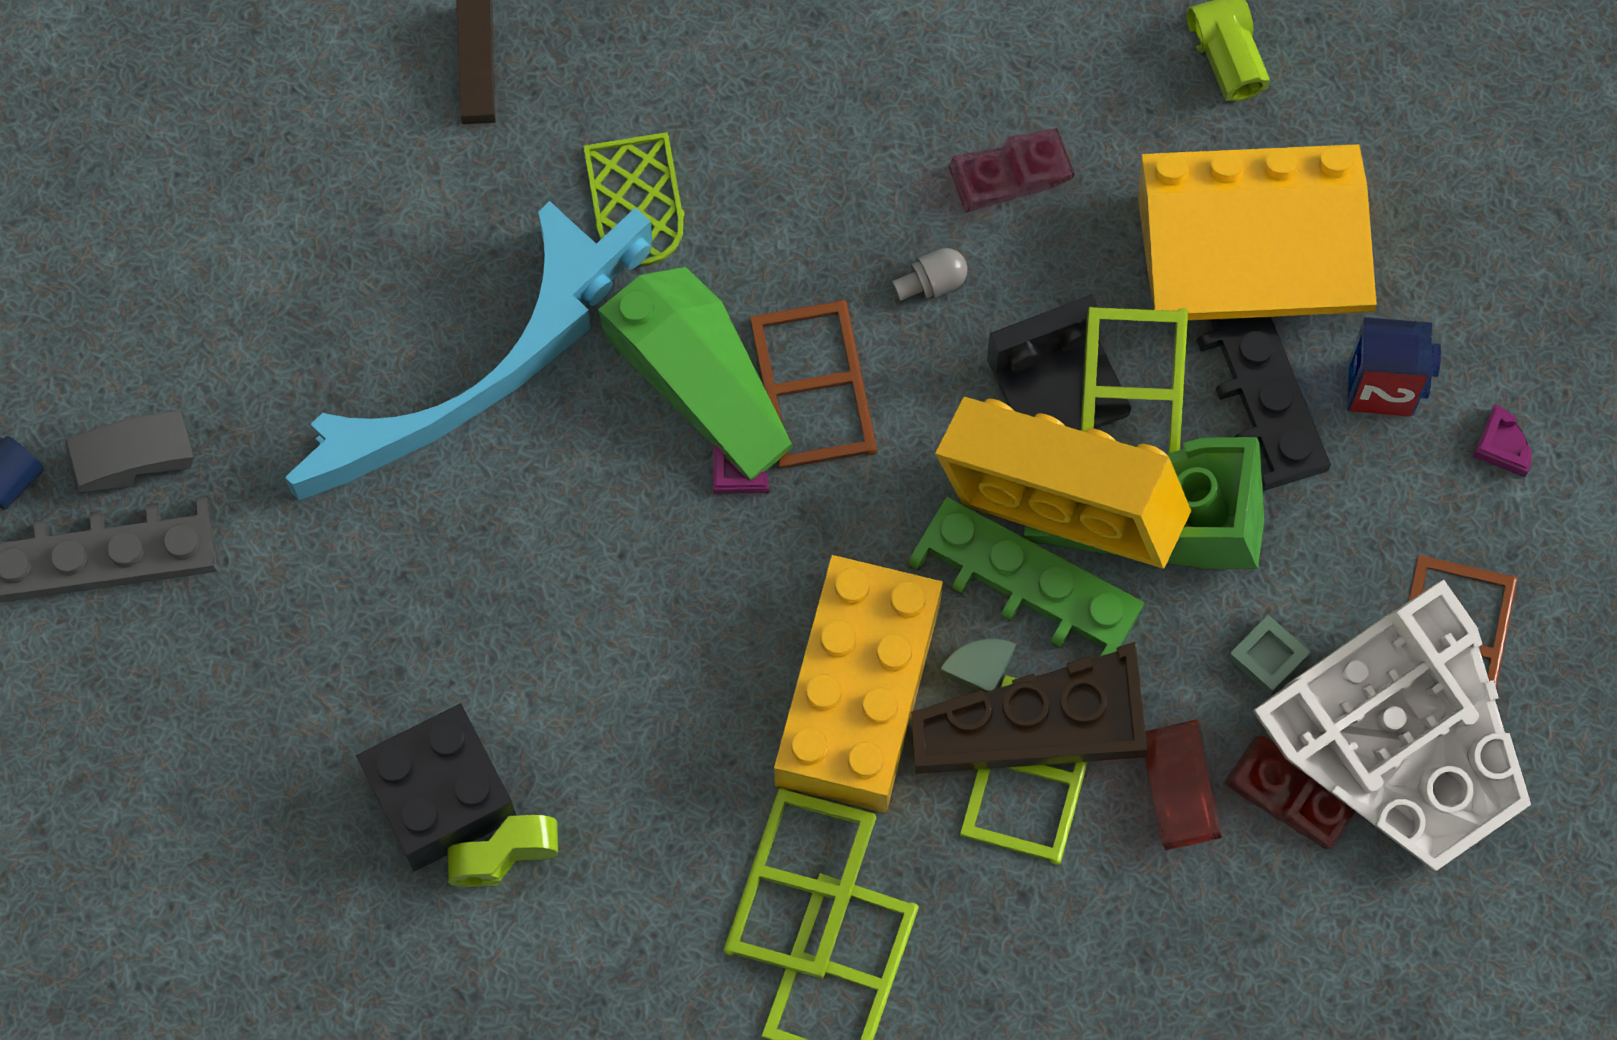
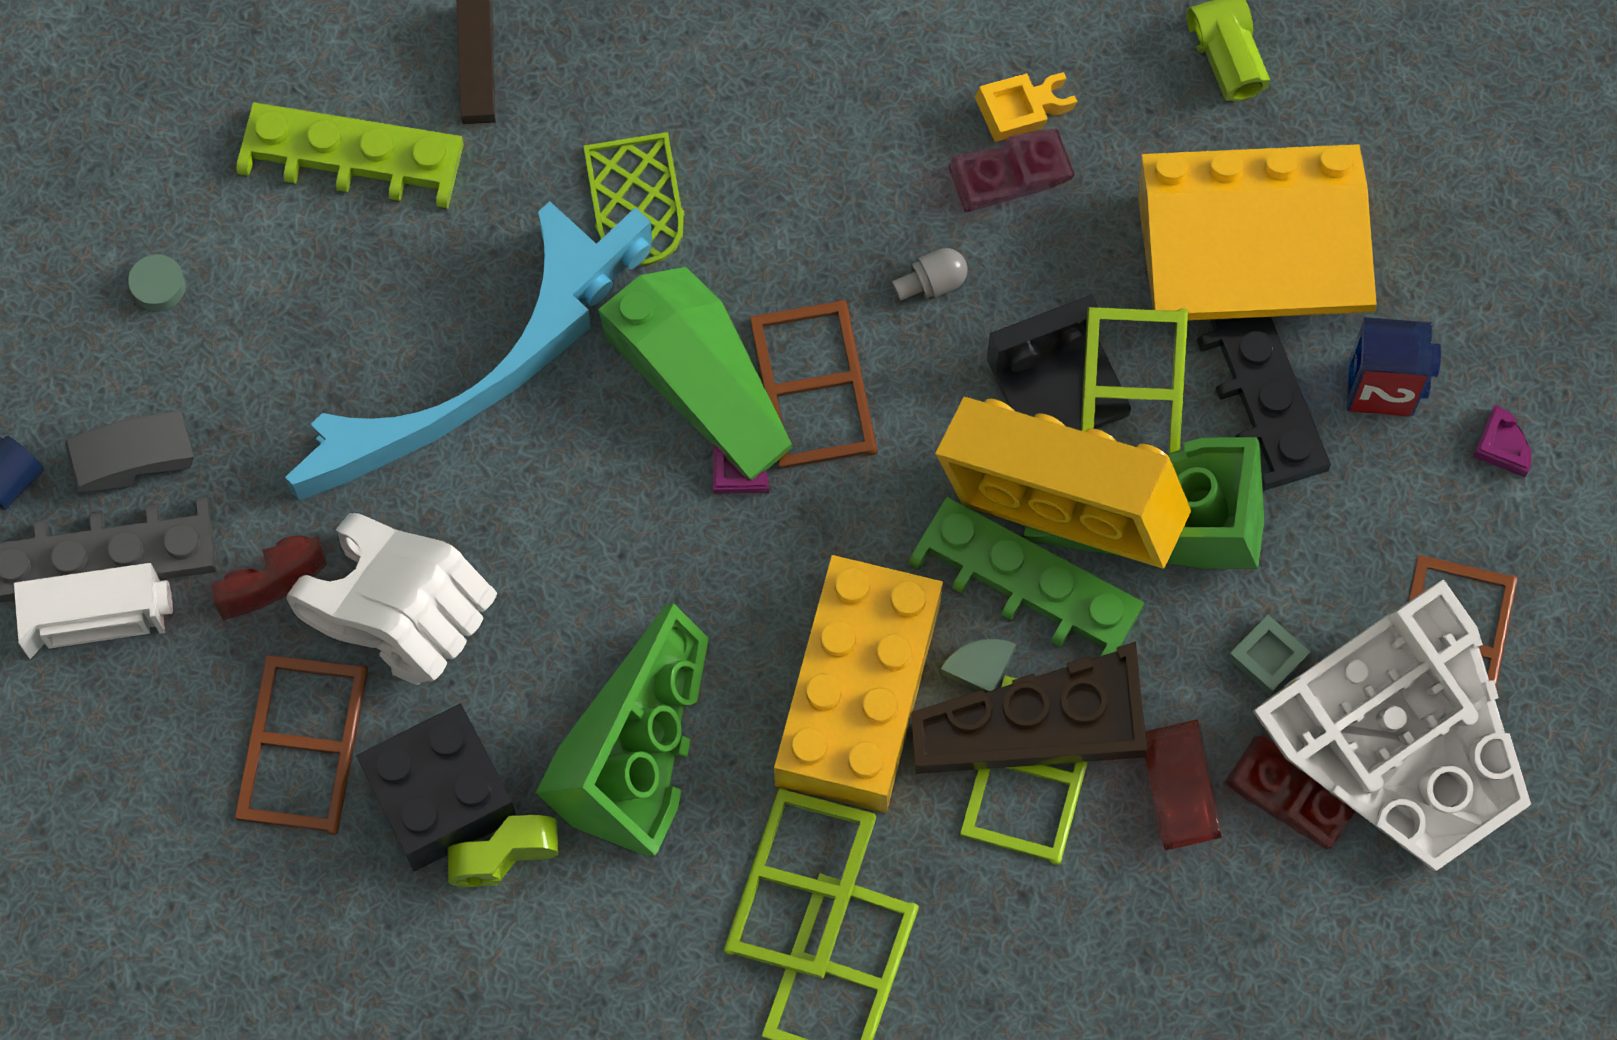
none -> white window [14,563,173,659]
none -> sand green tile [128,254,186,311]
none -> clear red slope [210,535,328,620]
none -> dark orange window [235,655,368,835]
none -> lime hinge [236,102,464,209]
none -> white piece [286,513,497,685]
none -> bright green wedge [536,603,709,857]
none -> yellow plate [974,72,1077,142]

